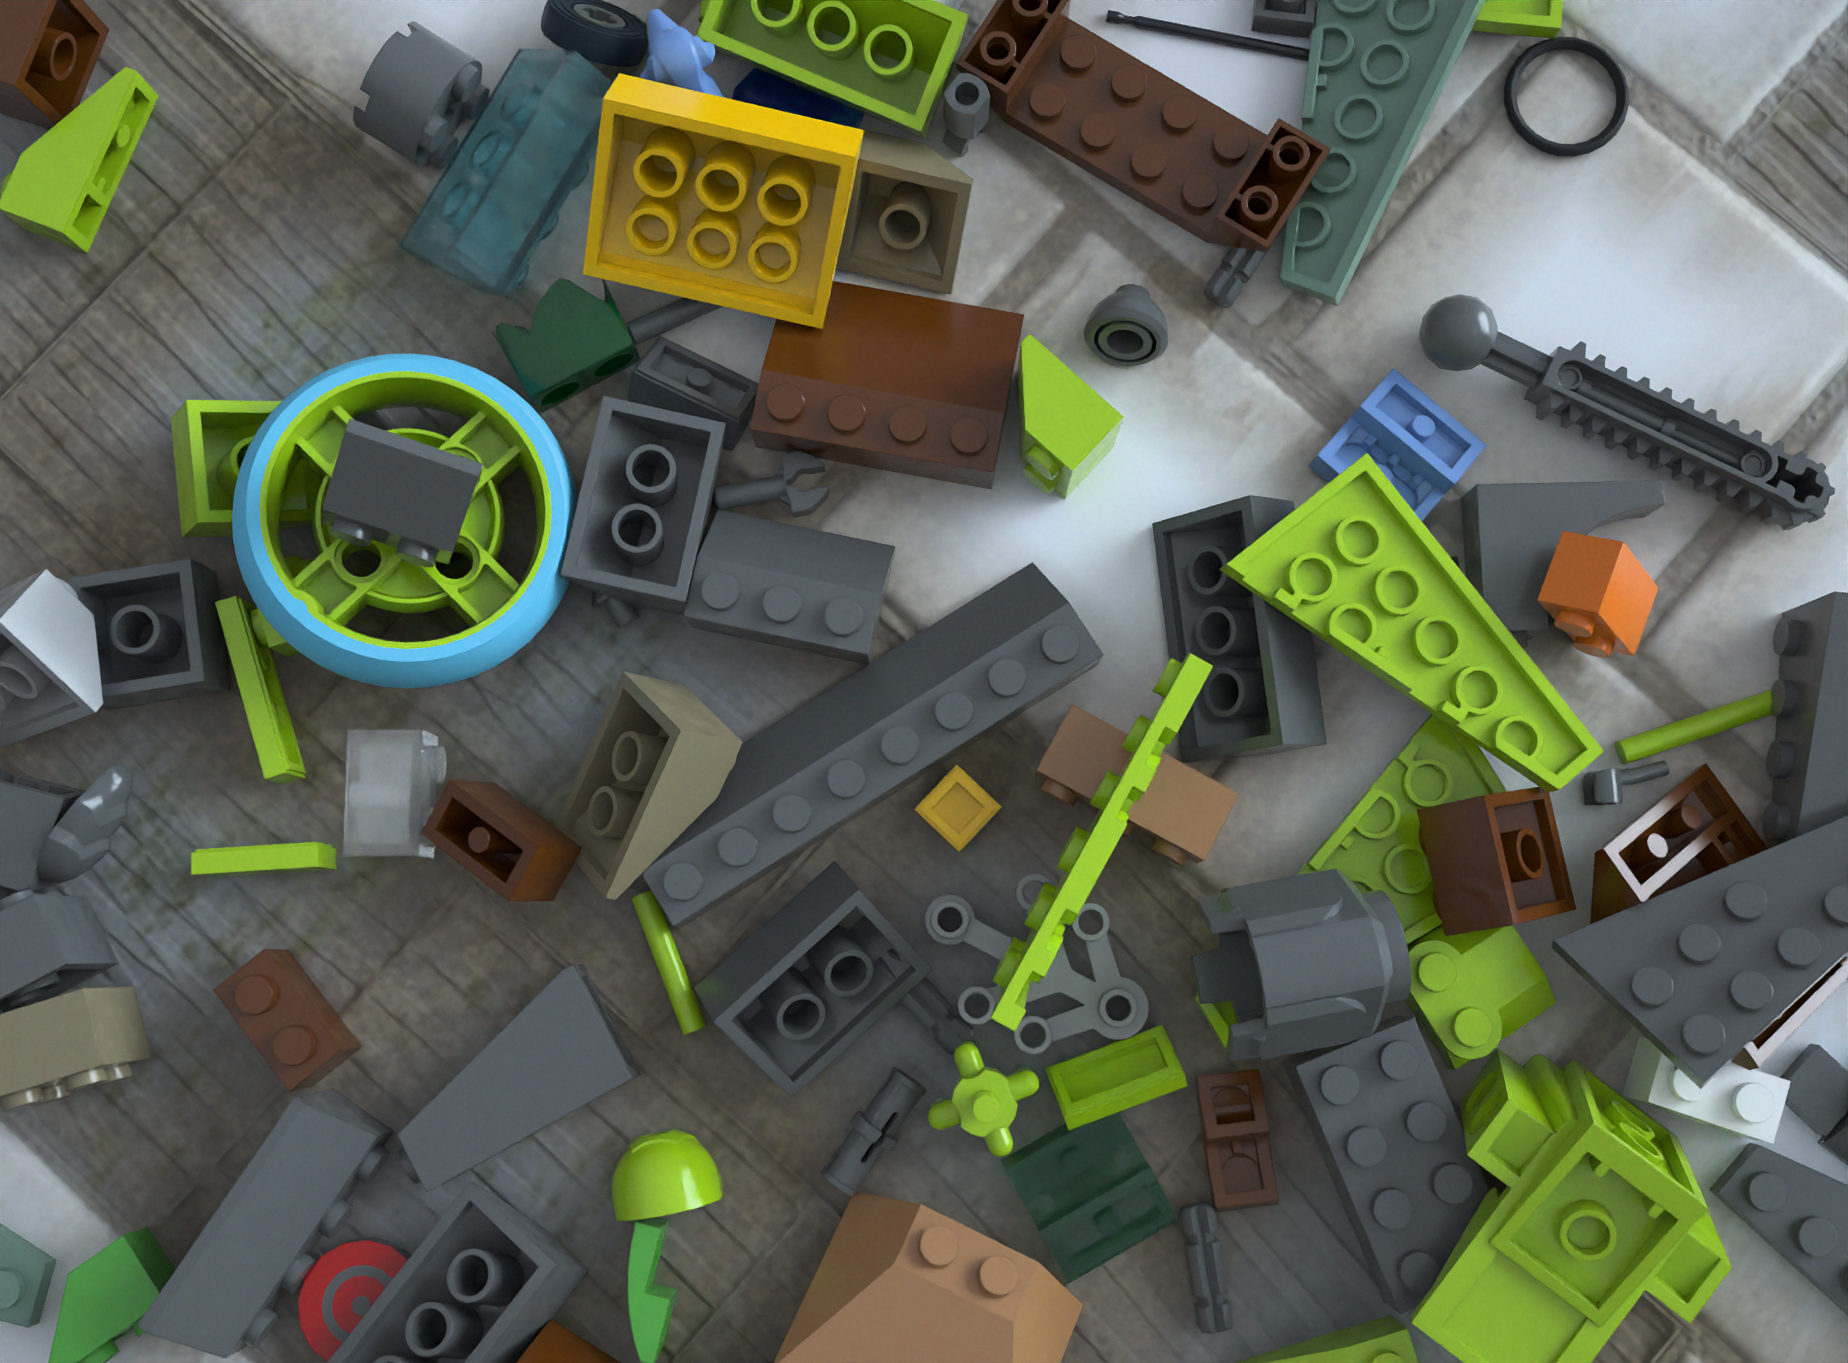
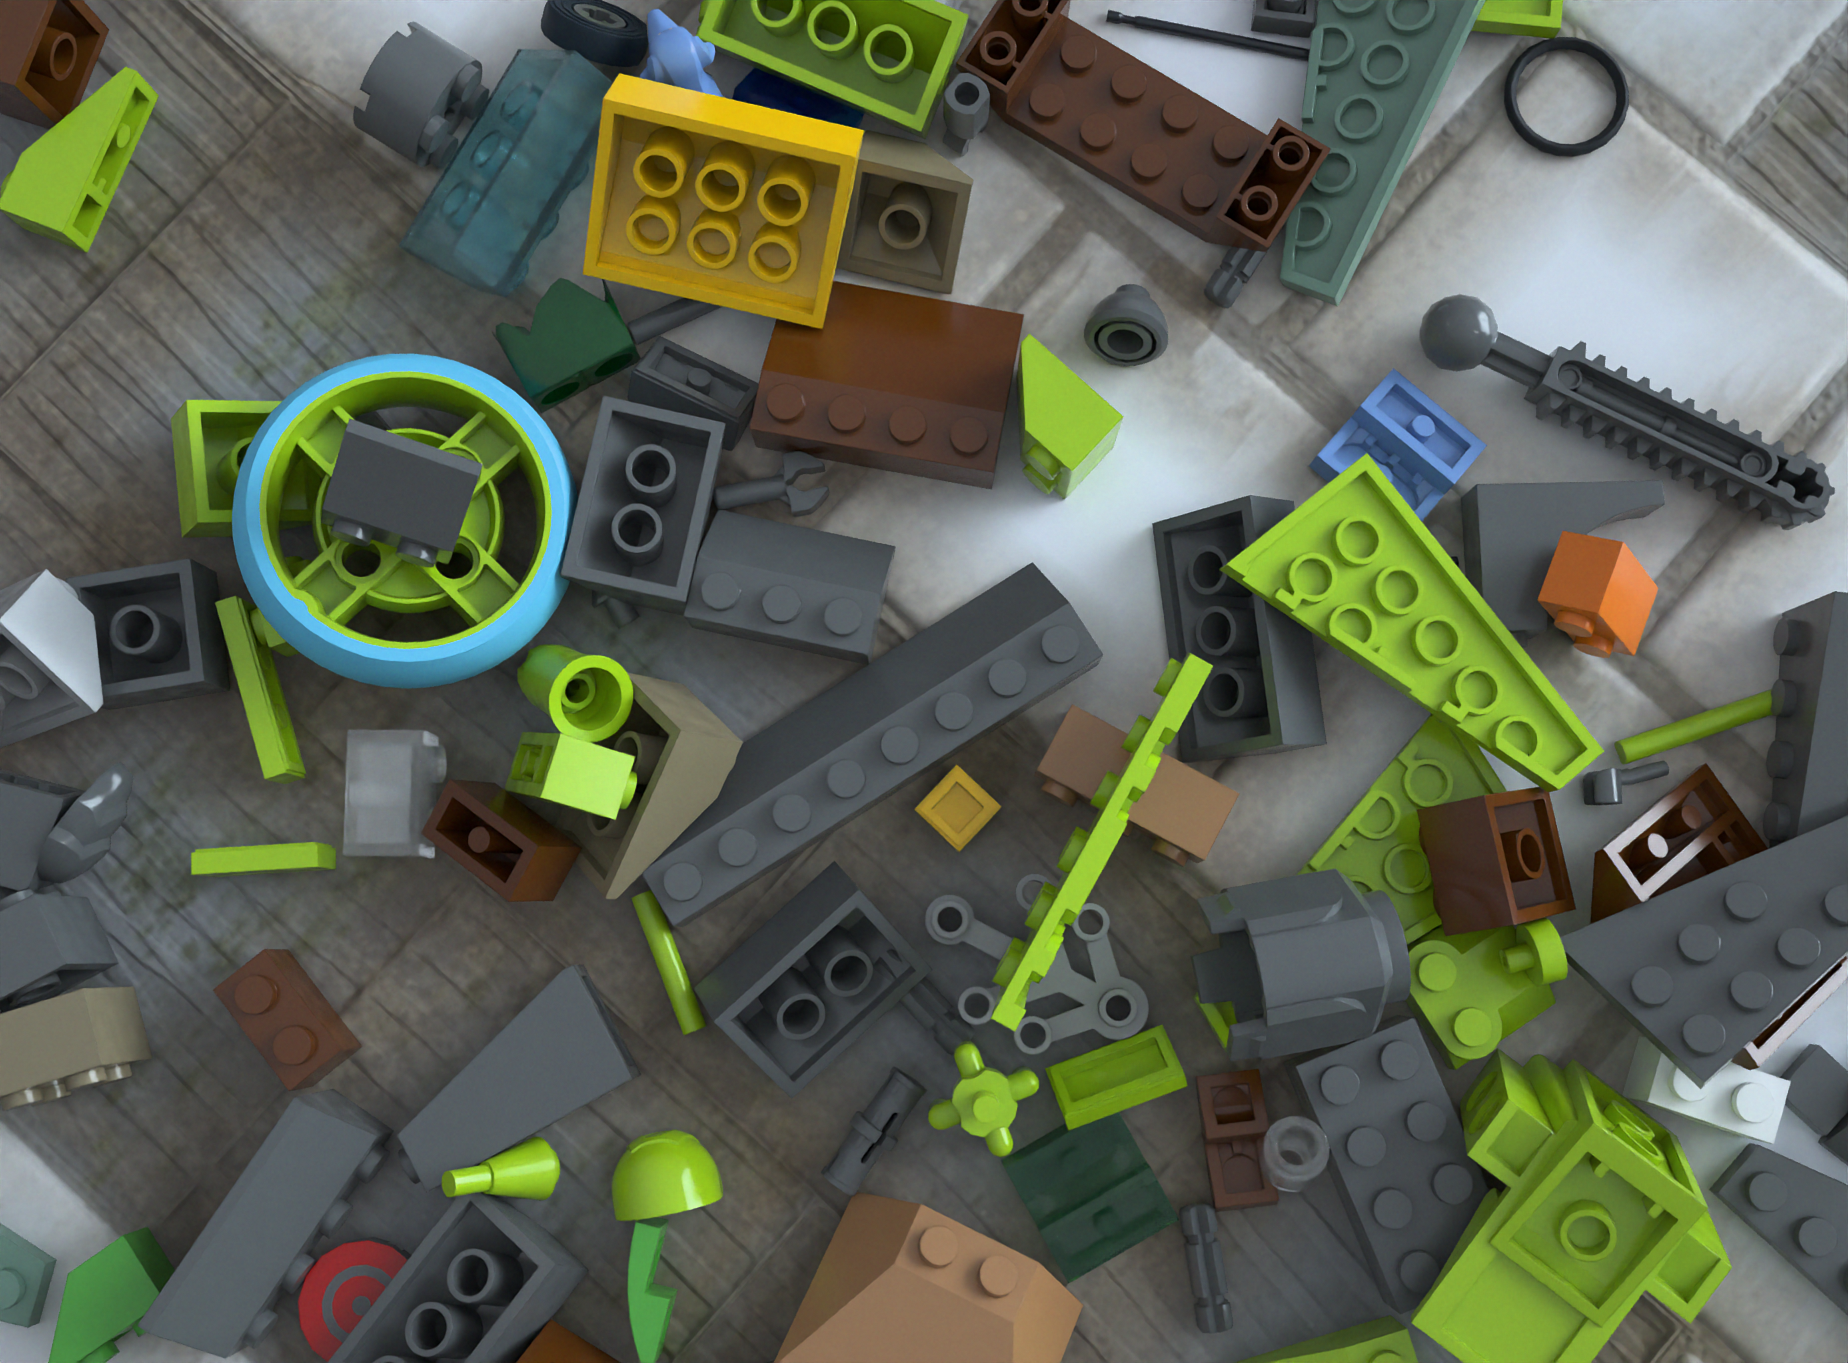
none -> lime cone [442,1136,560,1201]
none -> lime slope [504,732,637,820]
none -> lime plant [517,644,633,743]
none -> clear brick [1259,1116,1329,1192]
none -> lime tile [1499,917,1568,987]

